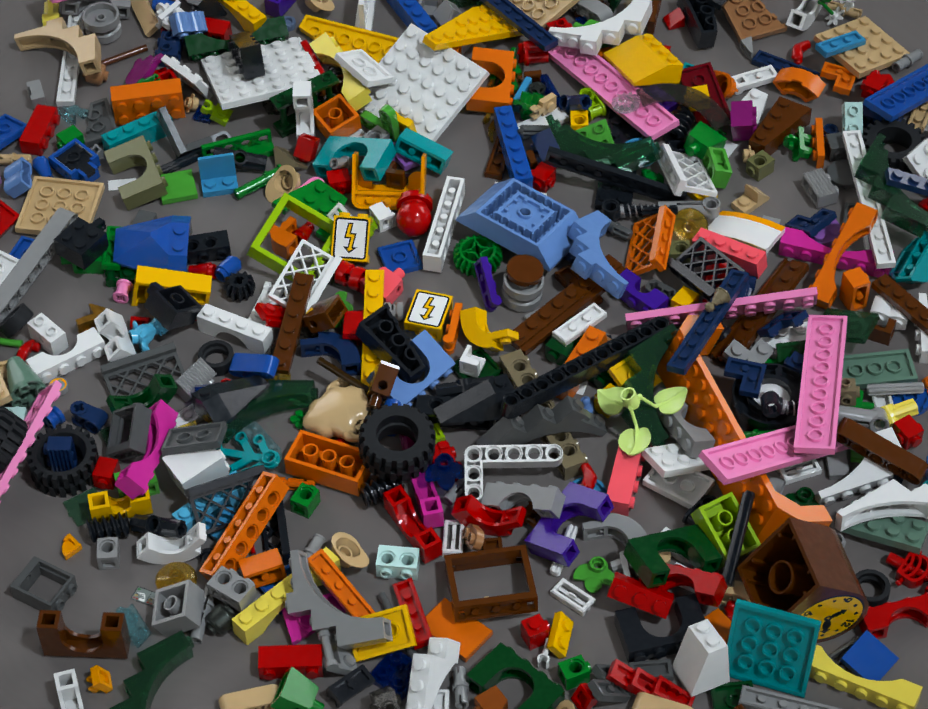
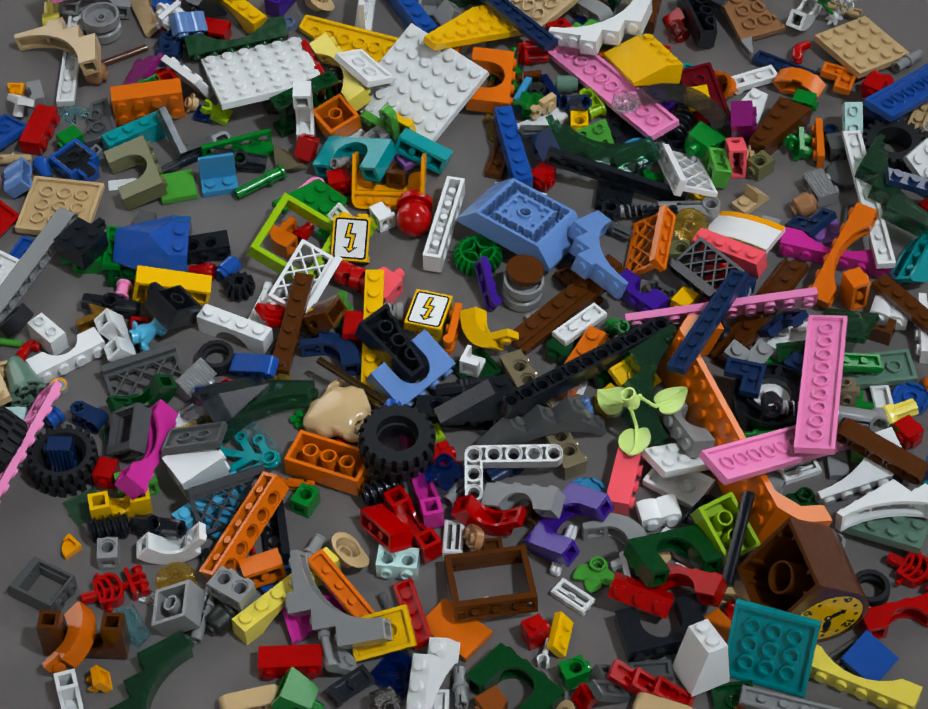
black wedge [227,31,265,80] -> none
tan piece [265,165,301,203] -> none
reddish brown torso [366,360,400,409] -> none
blue tile [377,239,423,274] -> none
reddish brown tile [526,149,537,170] -> none
red arm [579,463,597,489] -> none
dark tan piece [704,287,731,312] -> none
dark azure tile [815,30,866,58] -> none
light grey axle [866,382,924,396] -> none
none -> light orange tile [7,83,26,96]
none -> white tile [7,93,35,117]
none -> orange arch [42,600,97,674]
none -> red torso [80,564,151,613]
none -> black piece [81,293,141,317]
none -> red brick [360,503,413,553]
none -> dark blue piece [483,453,524,483]
none -> sand green brick [553,75,578,93]
none -> green pin [604,318,630,335]
none -> white brick [636,494,682,531]
none -> clear red wheel [668,19,690,43]
none -> coral torso [725,137,748,179]
none -> medium nougat head [790,192,818,217]
none -> green brick [792,88,819,115]
none -> green tile [843,352,884,373]

